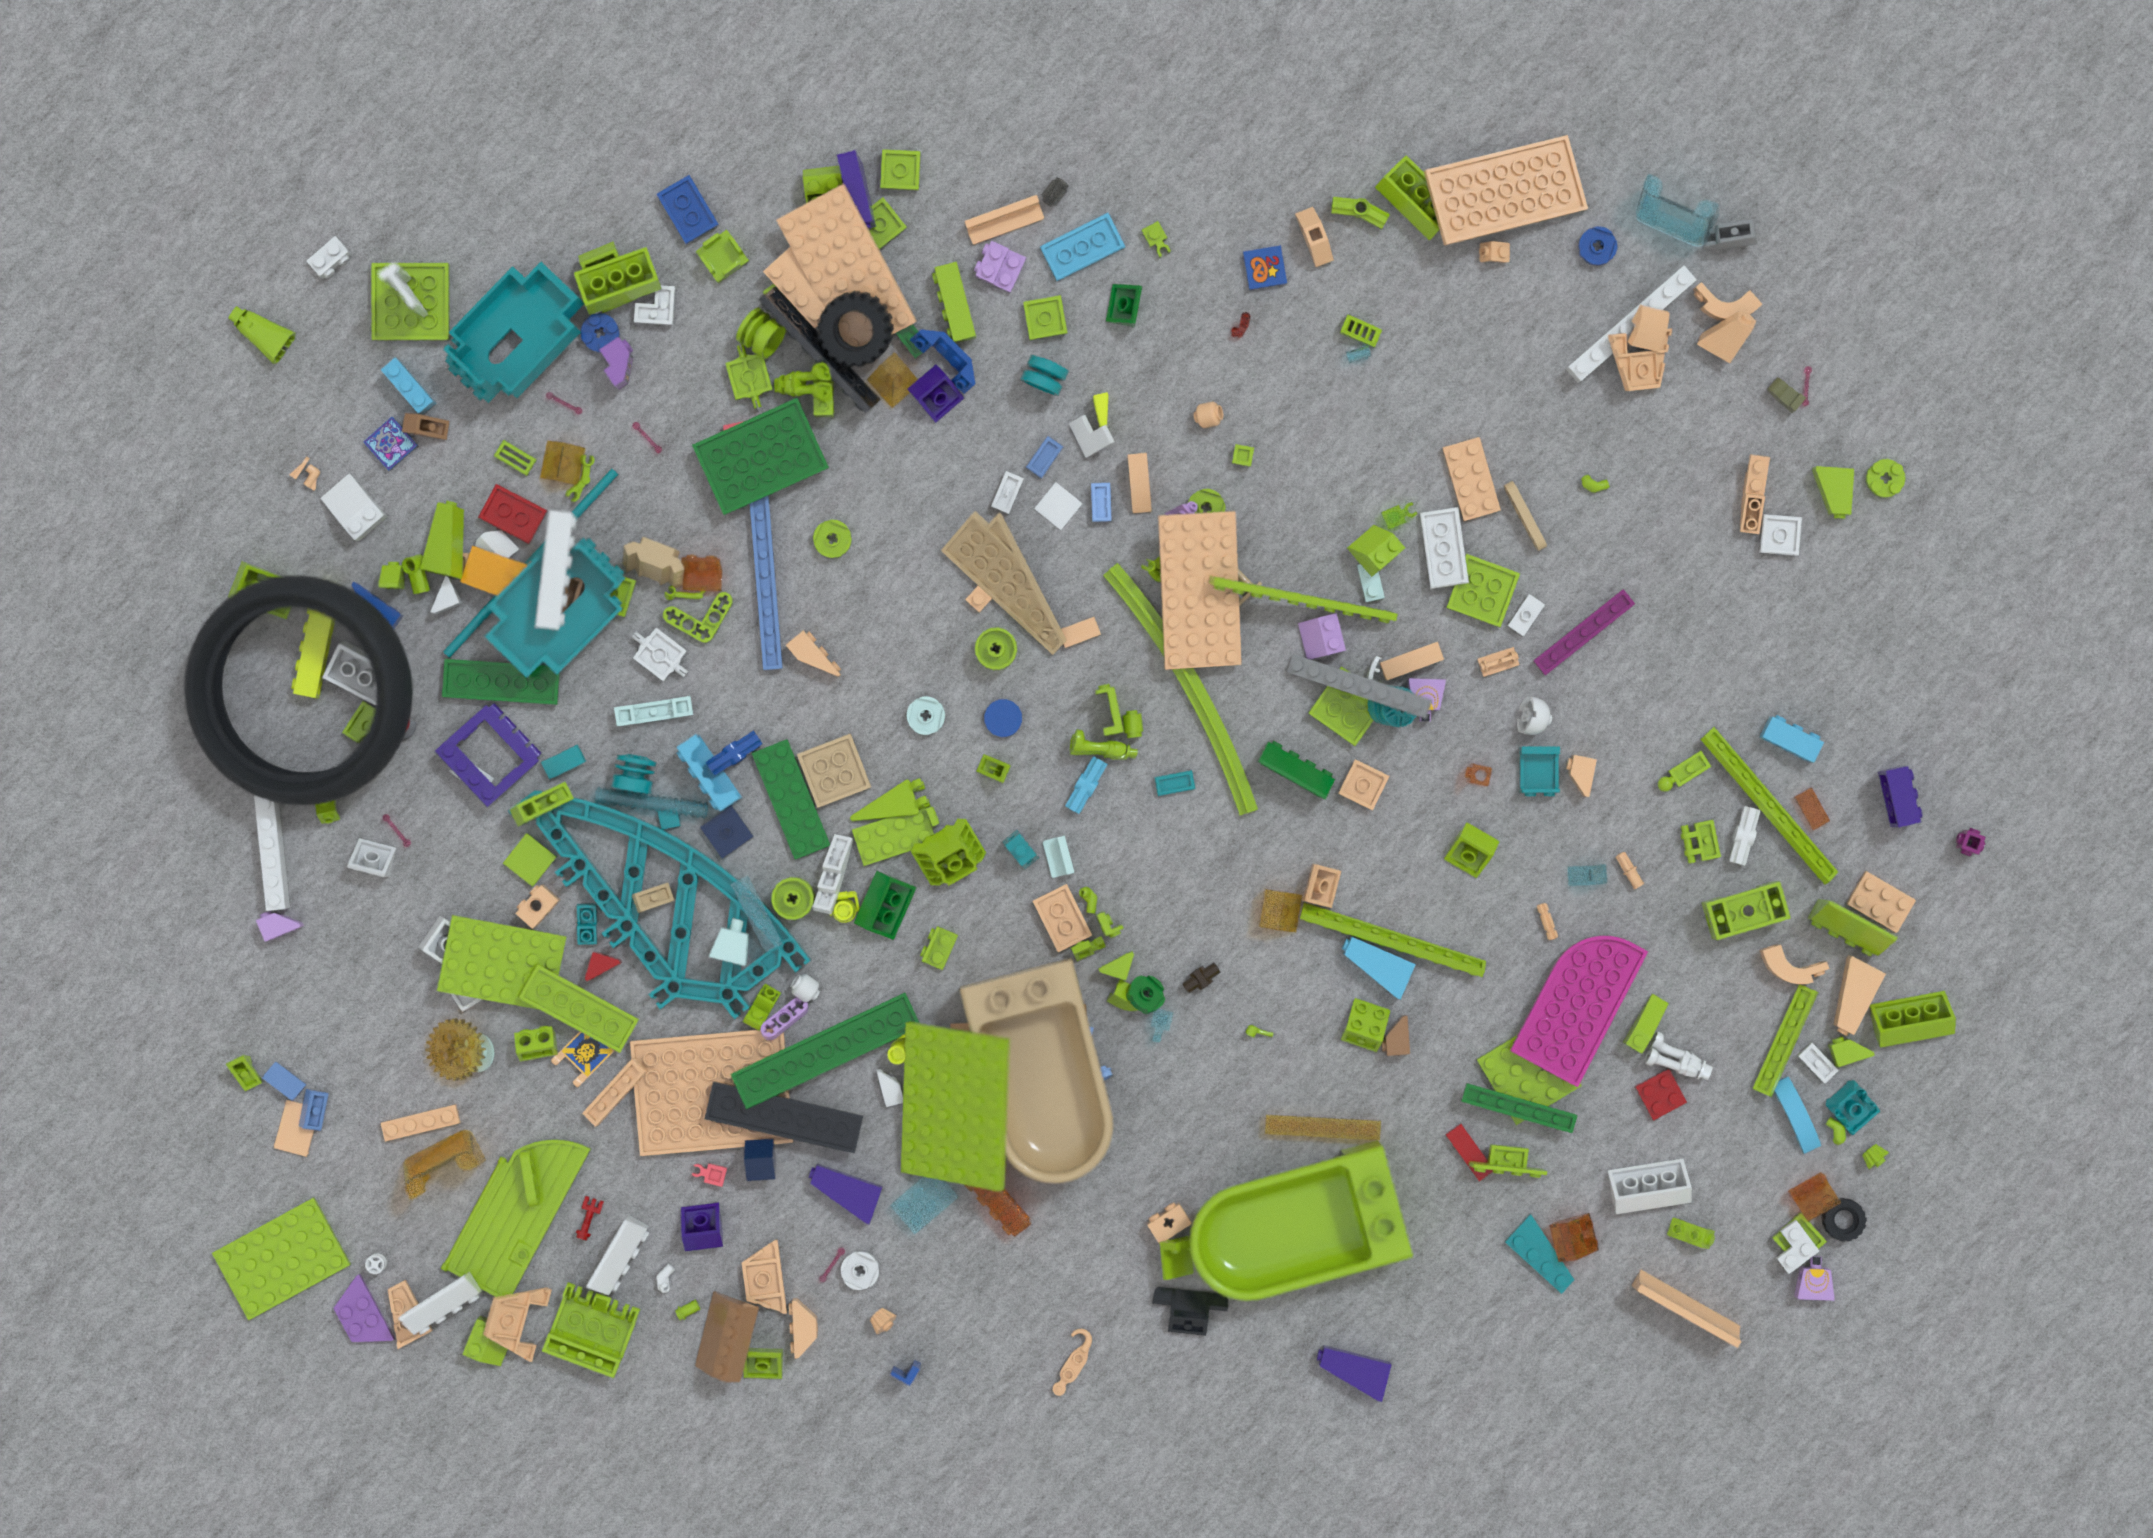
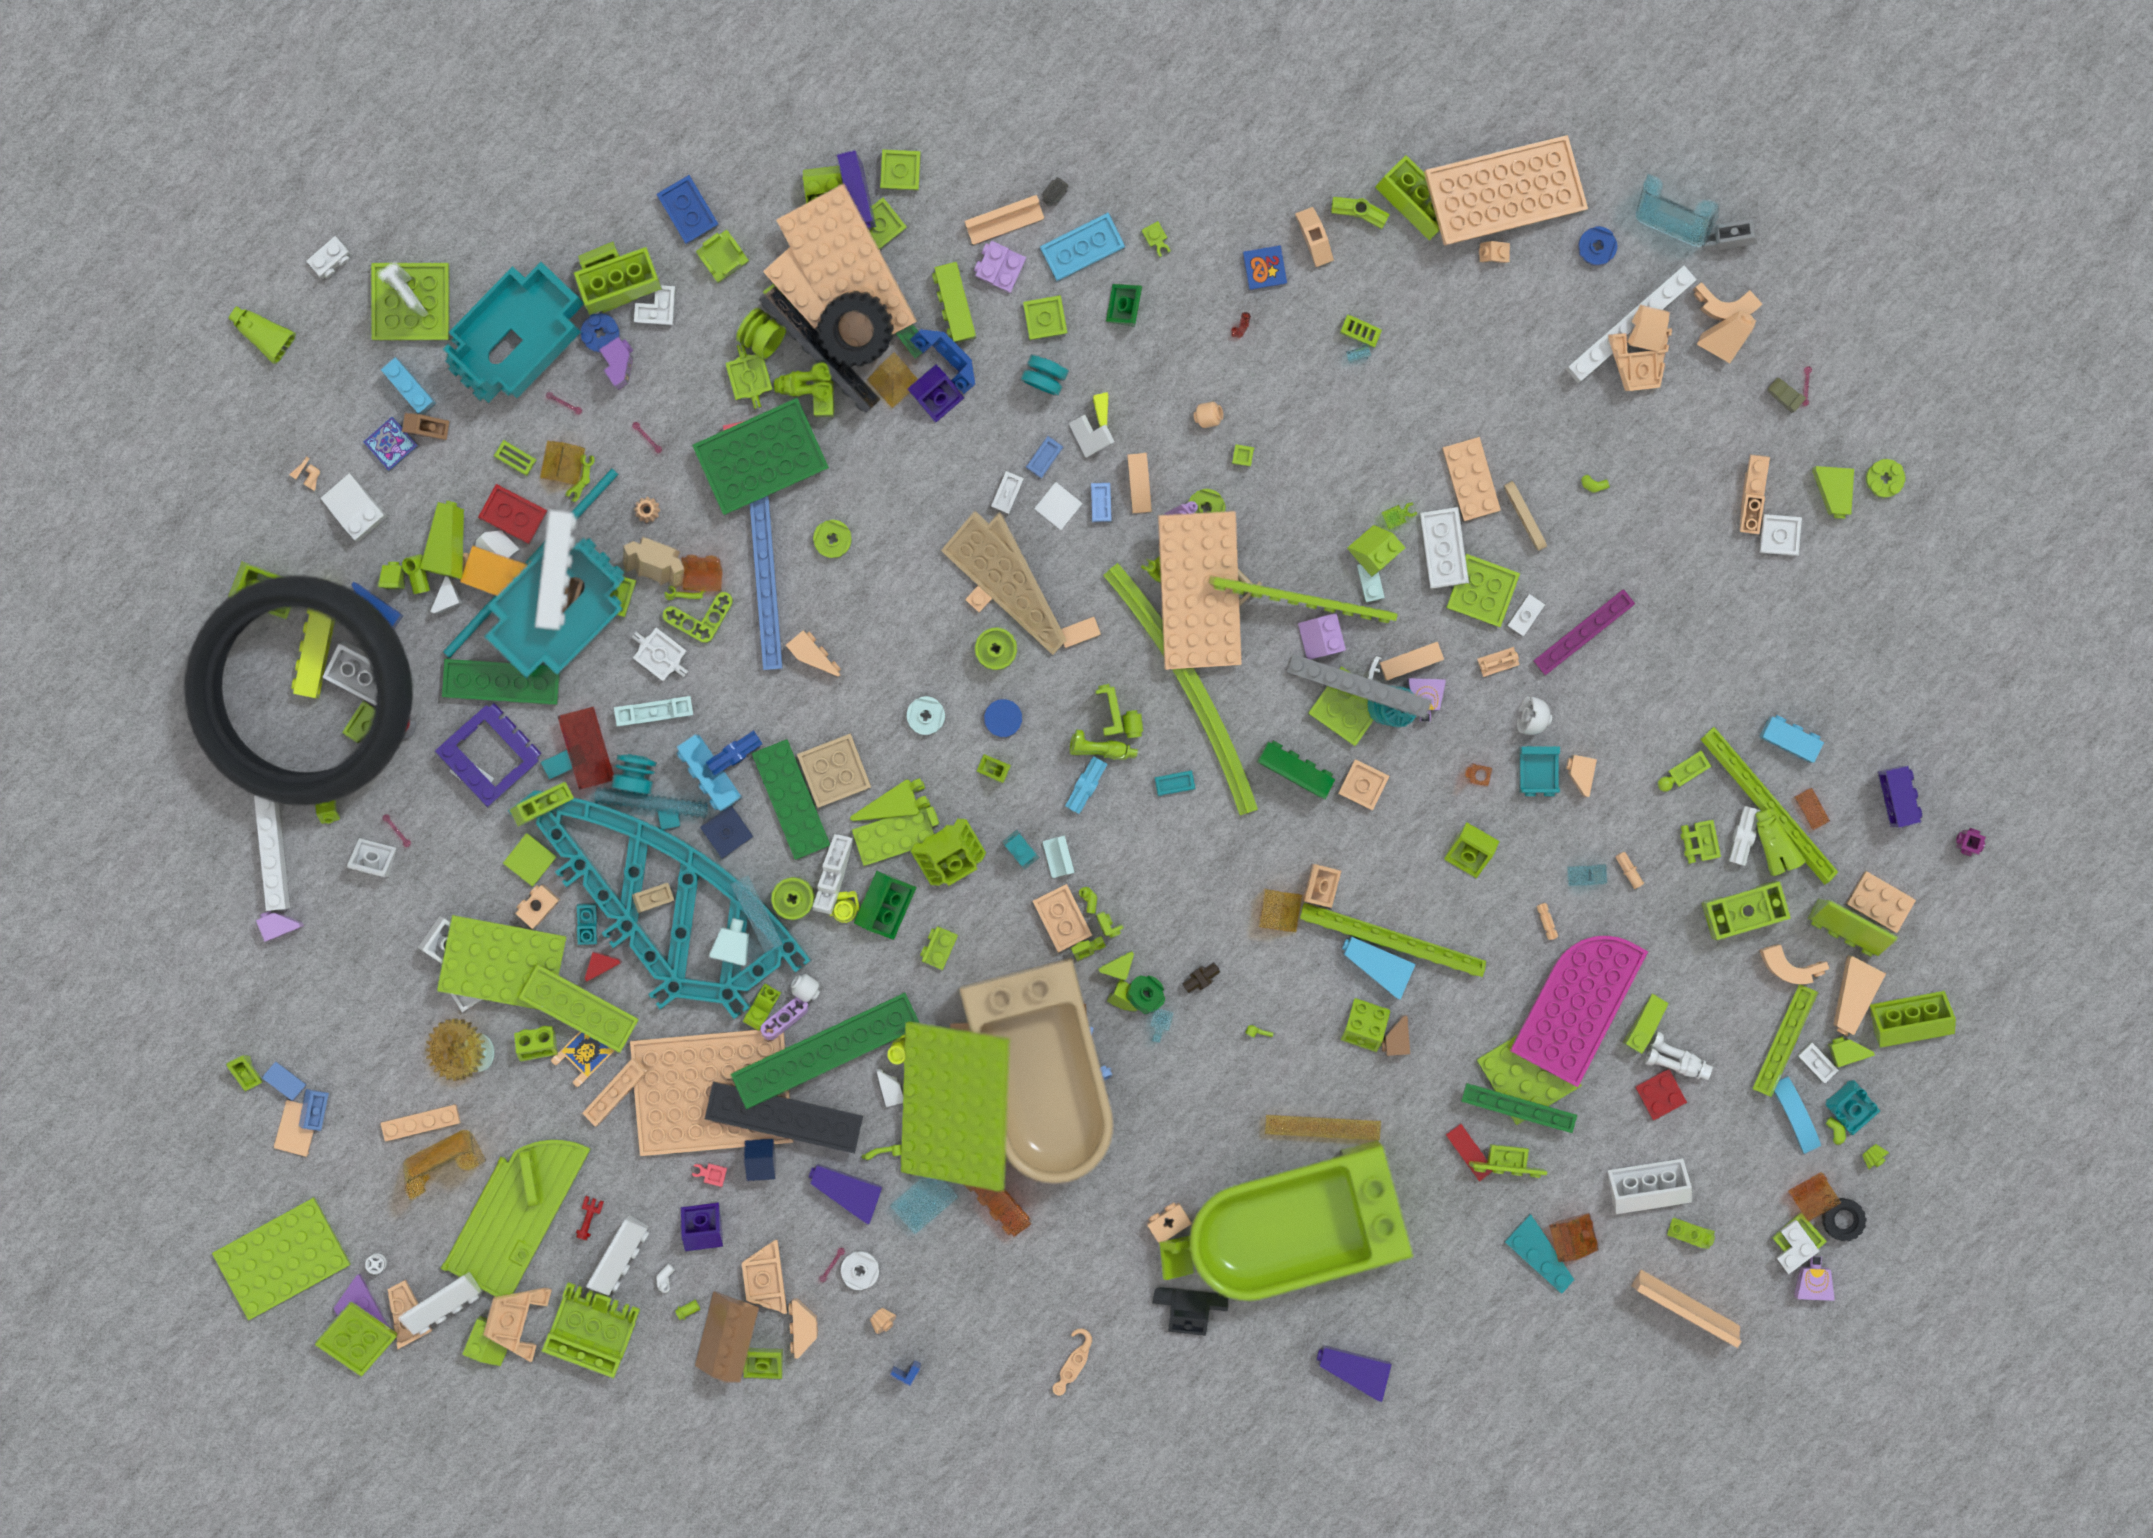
none -> lime plate [315,1301,397,1377]
none -> clear red tile [557,706,614,790]
none -> light nougat piece [634,496,660,523]
none -> lime piece [861,1145,902,1160]
none -> lime piece [1755,808,1806,876]

